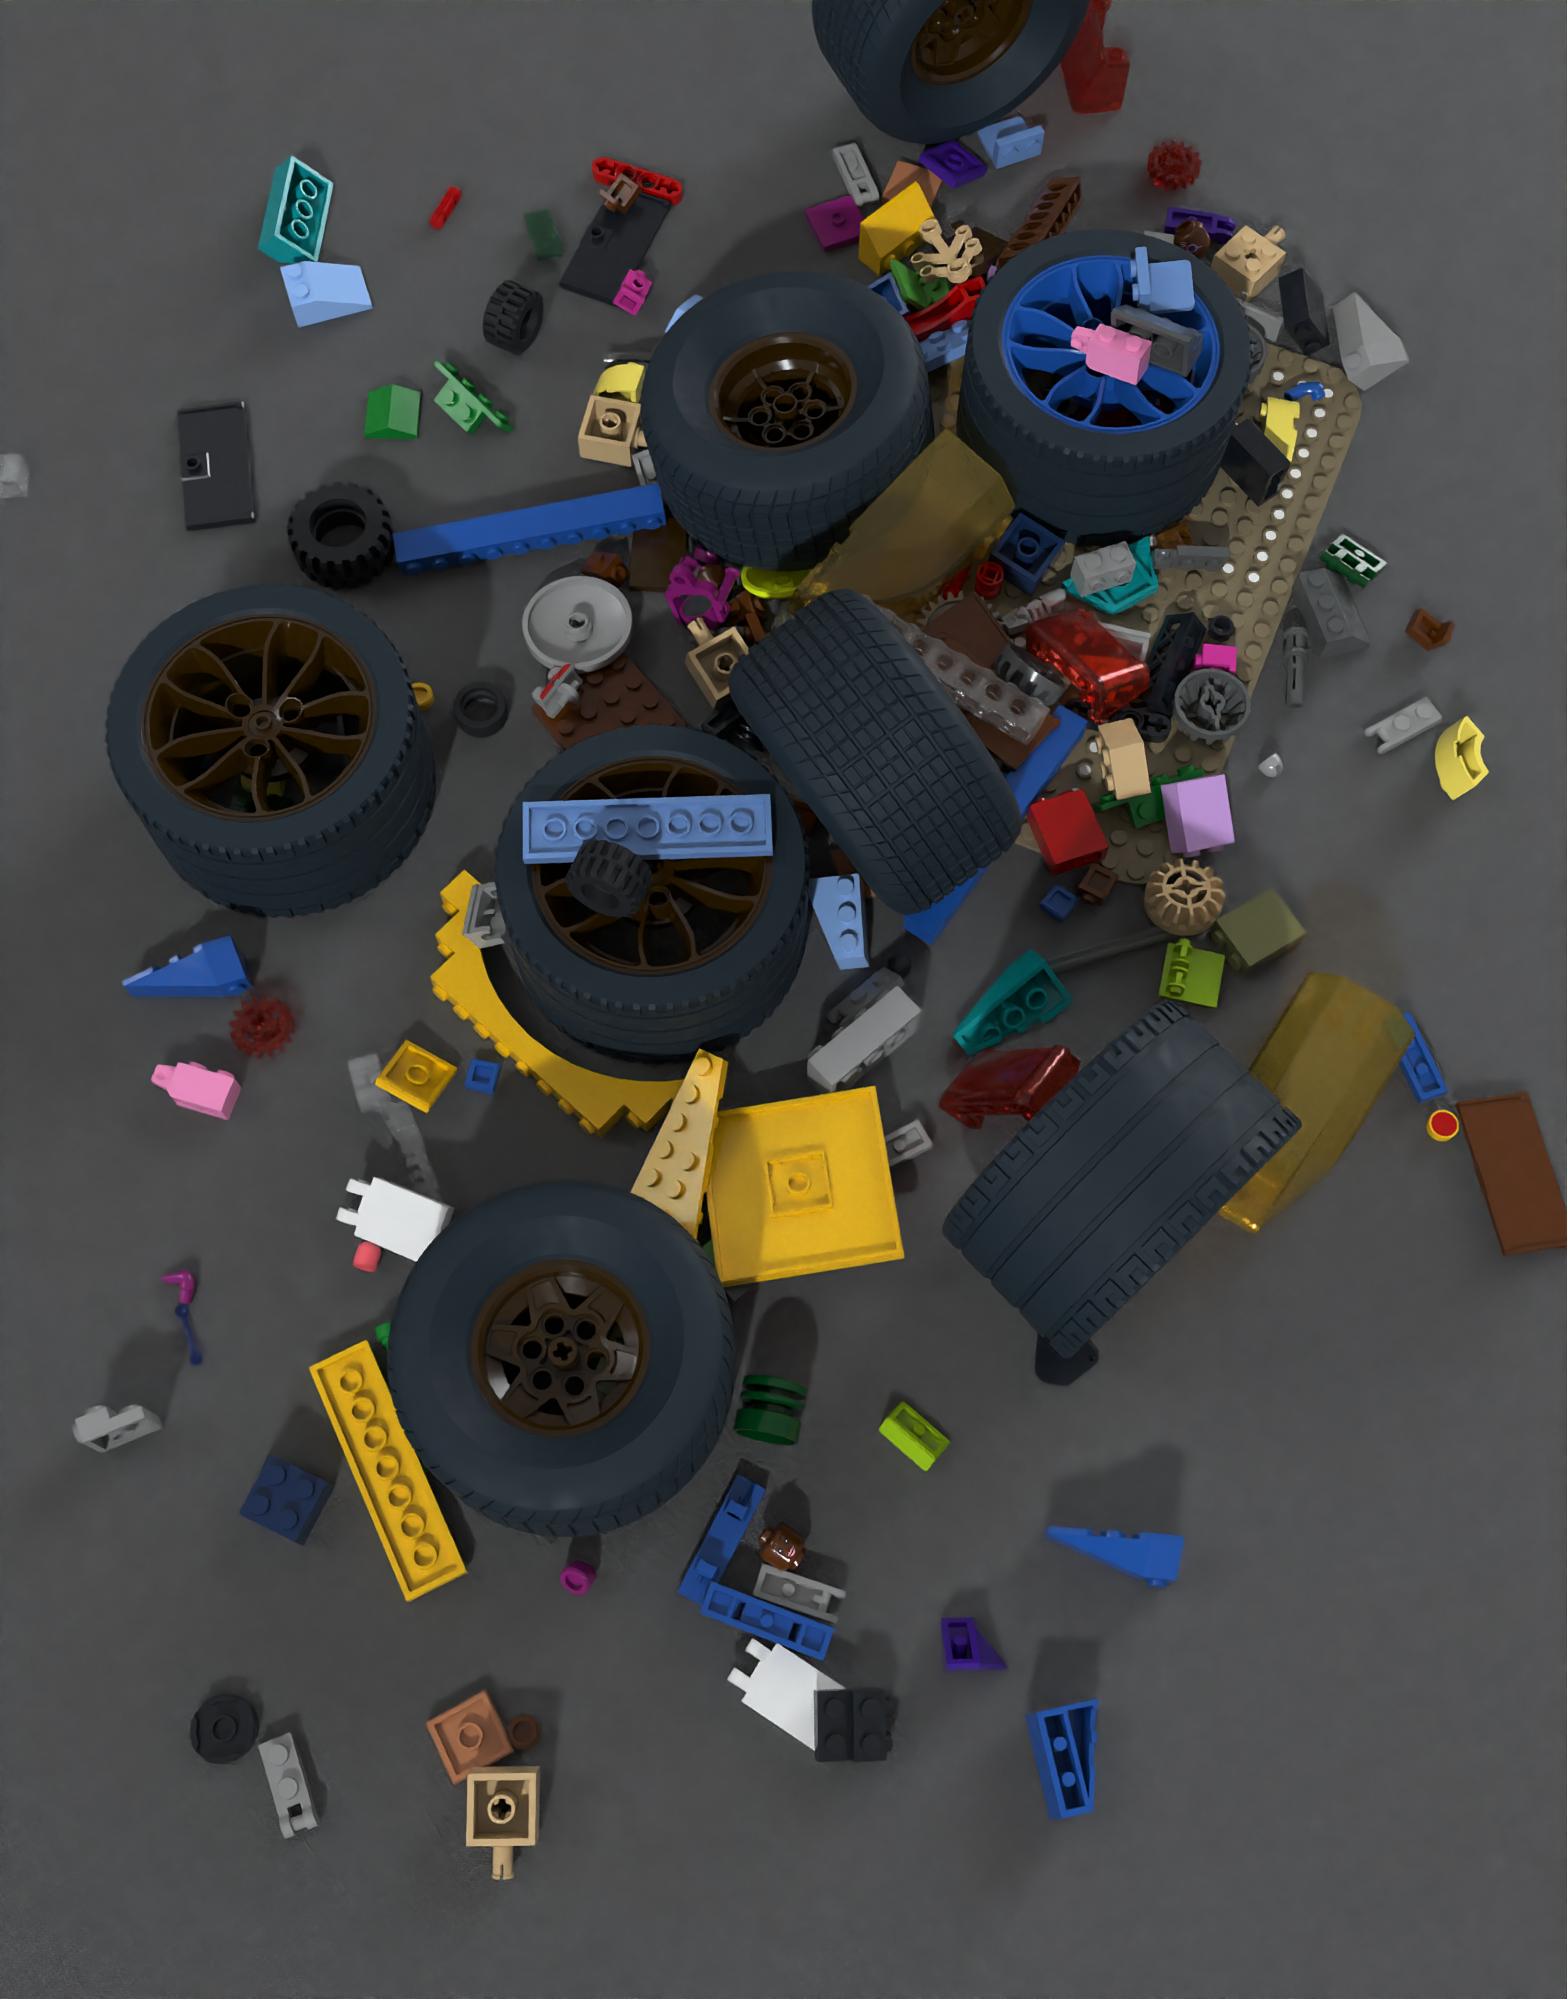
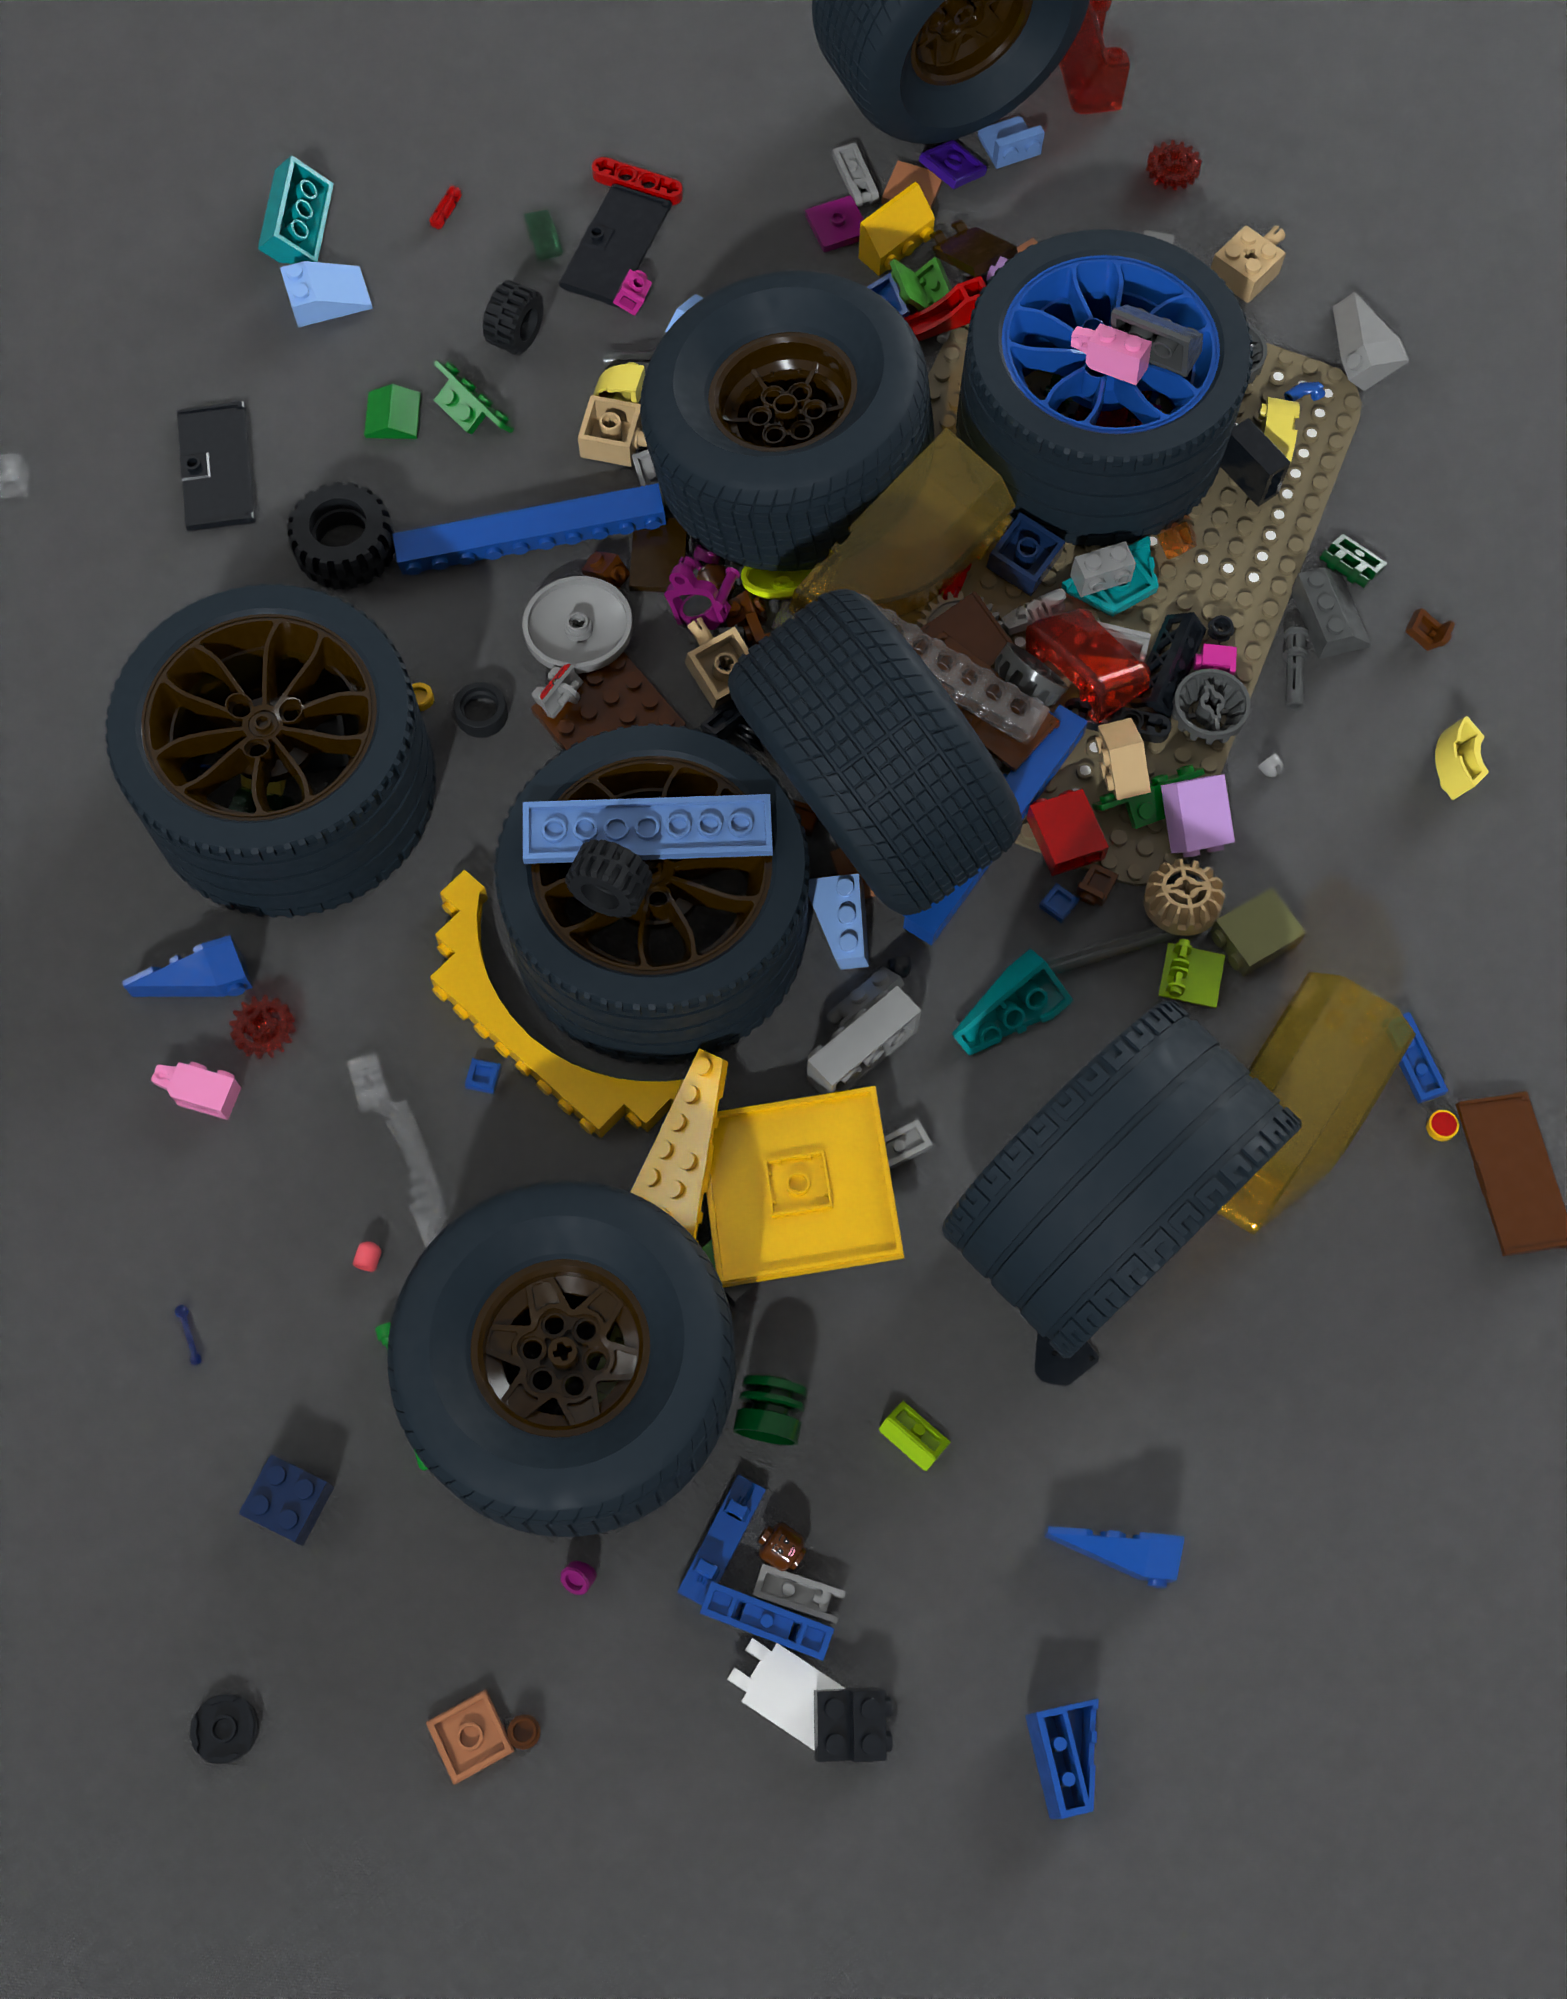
light grey plate [72,1405,163,1453] -> none
magenta animal [162,1270,195,1304] -> none
light grey plate [258,1732,319,1839] -> none
yellow plate [308,1340,468,1602] -> none
white tile [336,1177,454,1261] -> none
yellow tile [375,1039,458,1113] -> none
light grey hinge [462,882,507,949] -> none
tan brick [466,1766,540,1880] -> none
reddish brown bracket [598,173,642,215] -> none
tan plant [910,219,982,283] -> none
medium blue plate [919,319,970,372] -> none
clear red windscreen [938,1045,1081,1129] -> none
dark purple slope [940,1617,1008,1672] -> none
red wheel [974,562,1004,600] -> none
reddish brown brick [996,176,1083,269] -> none
medium blue bracket [1129,247,1195,314] -> none
dark grey hinge [1151,545,1230,572] -> none
dark purple hinge [1164,207,1236,244] -> none
reddish brown head [1173,219,1211,259] -> none
light grey hinge [1237,291,1284,342] -> none
black brick [1278,267,1330,355] -> none
light grey hinge [1364,697,1443,755] -> none

